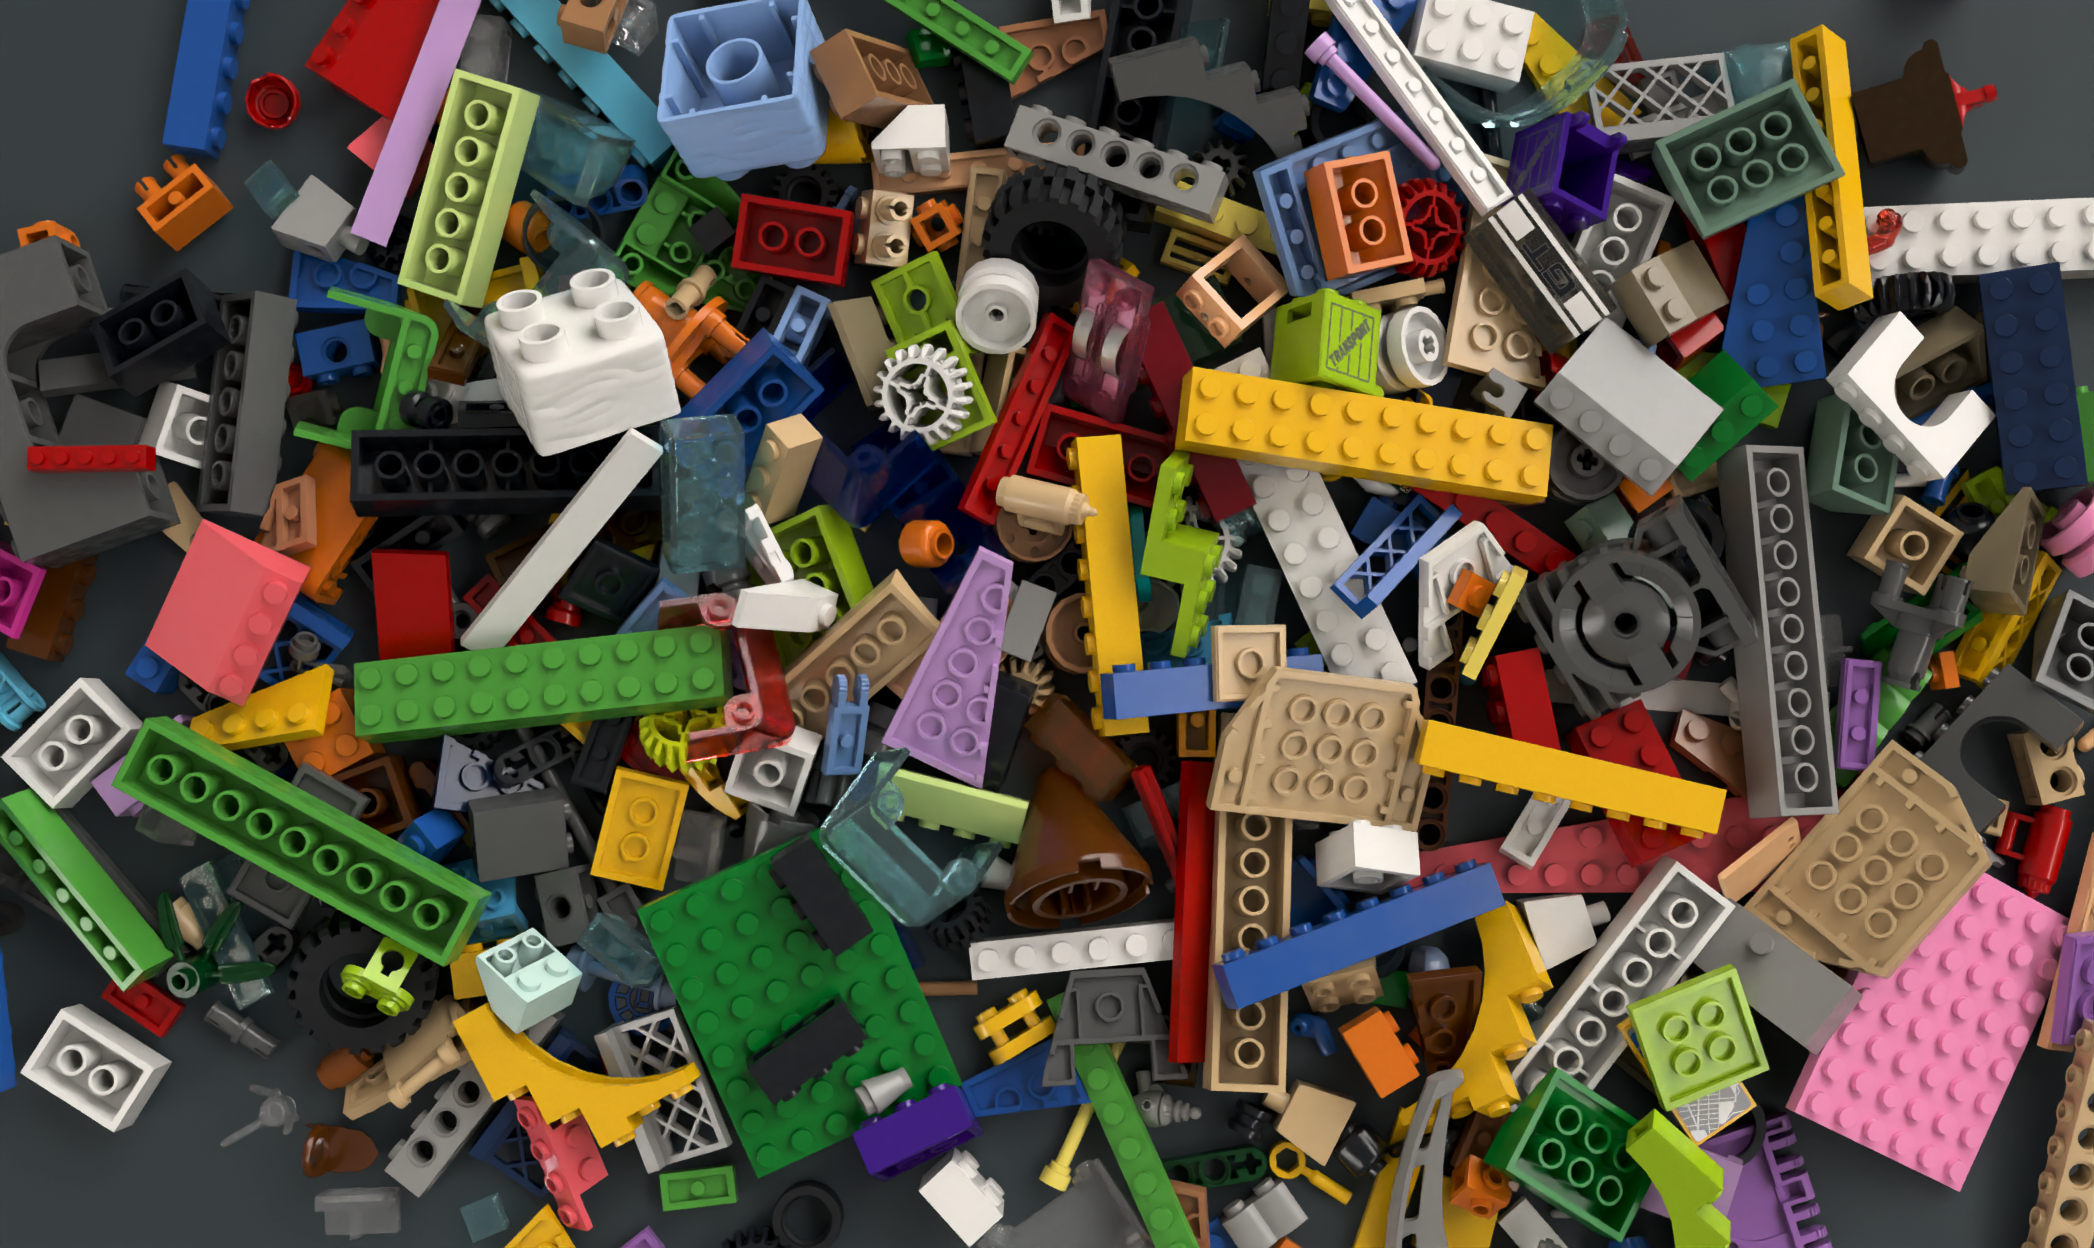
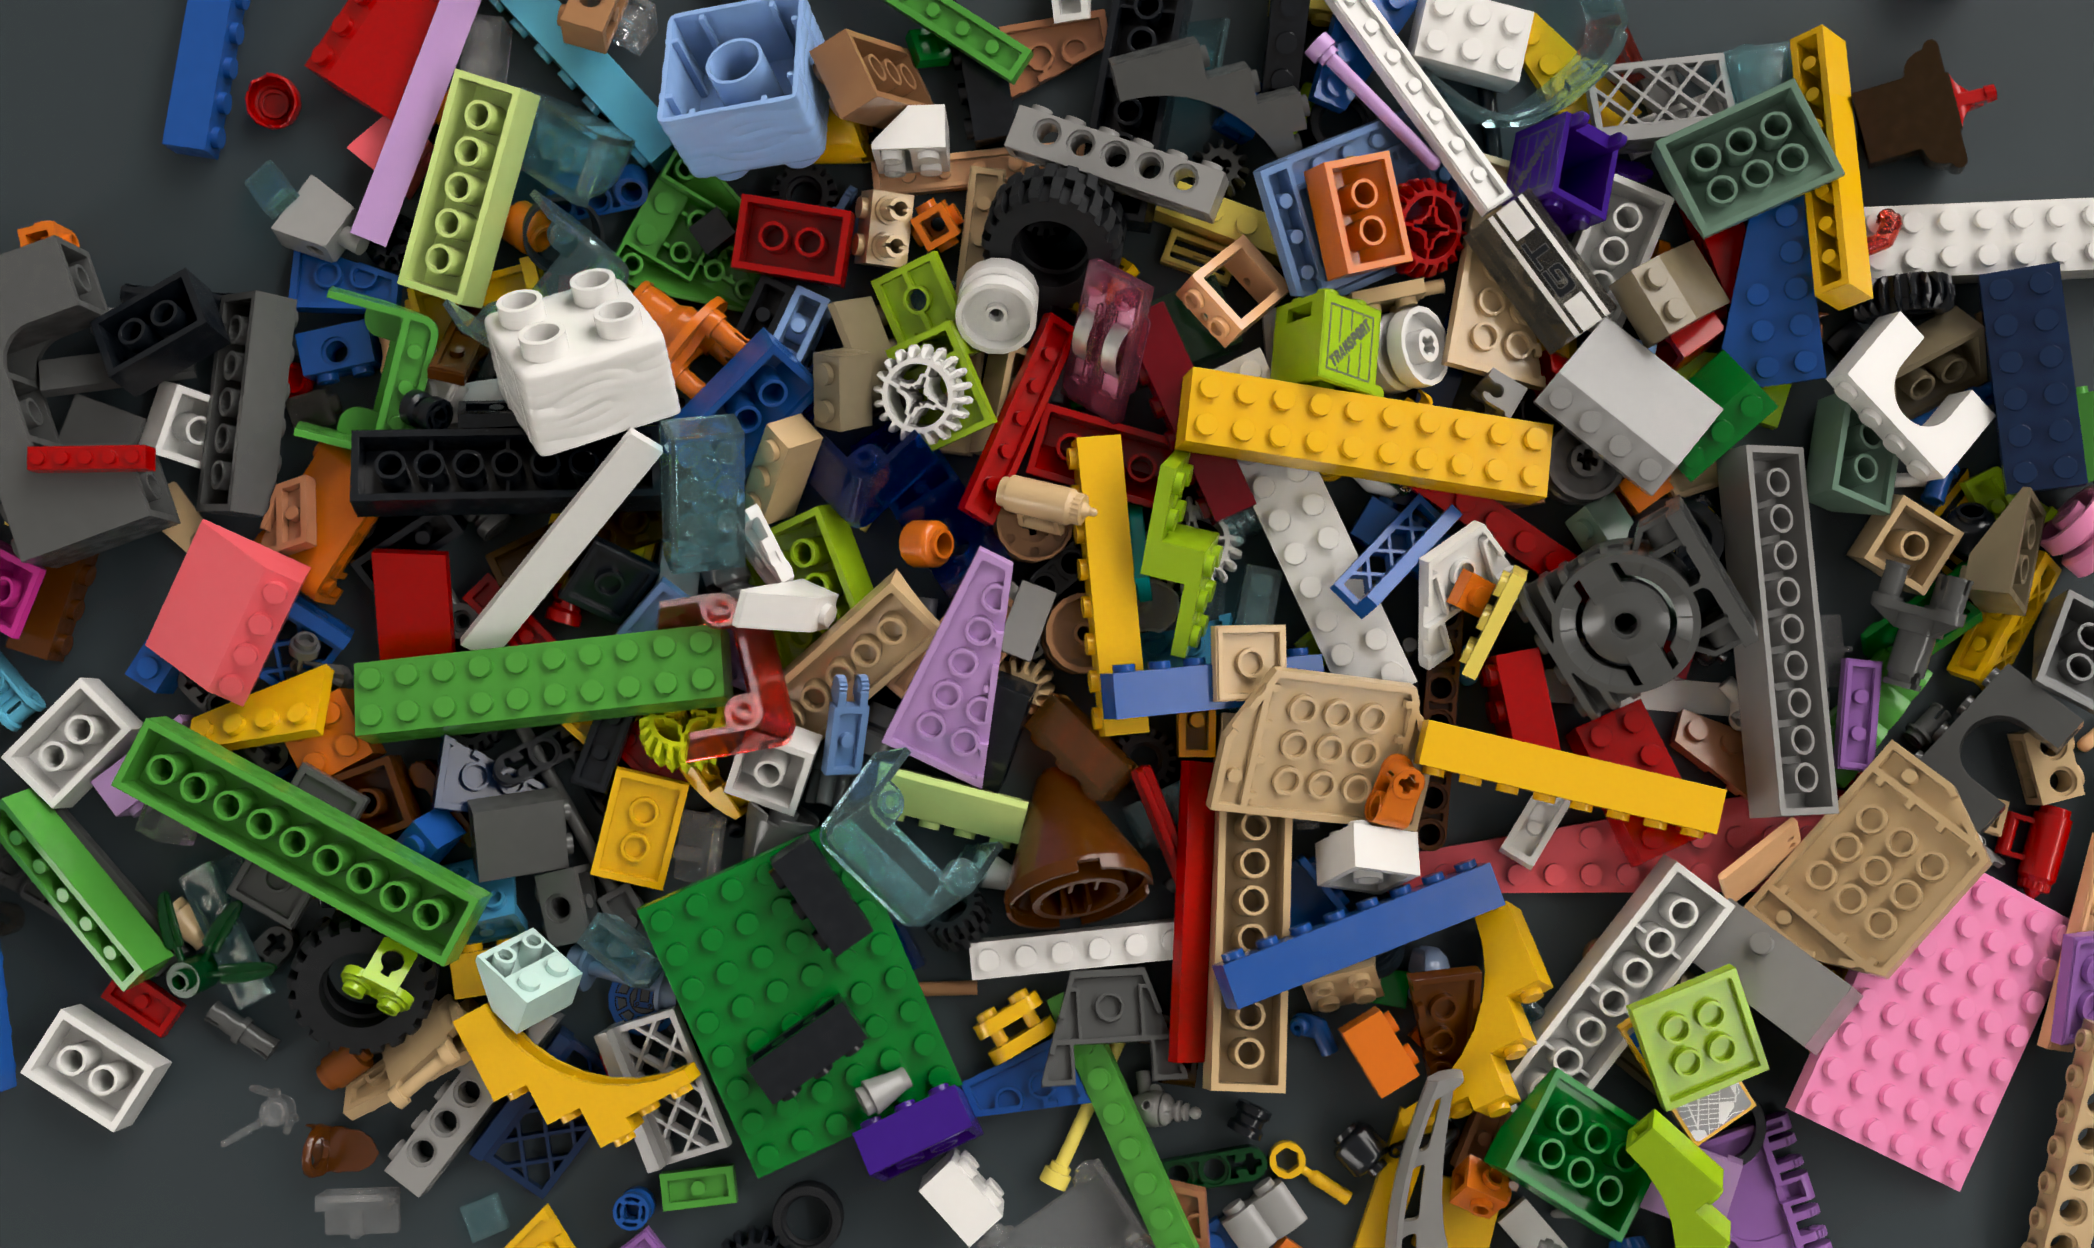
orange brick [135,154,234,252] -> none
coral bracket [514,1095,608,1231] -> none
tan pin [665,265,717,320] -> none
tan torso [1261,1079,1357,1166] -> none
white torso [1515,893,1611,970] -> none
orange plate [1927,651,1960,690] -> none
none -> blue wheel [612,1186,656,1231]
none -> dark tan brick [813,347,872,432]
none -> orange piece [1364,754,1425,830]

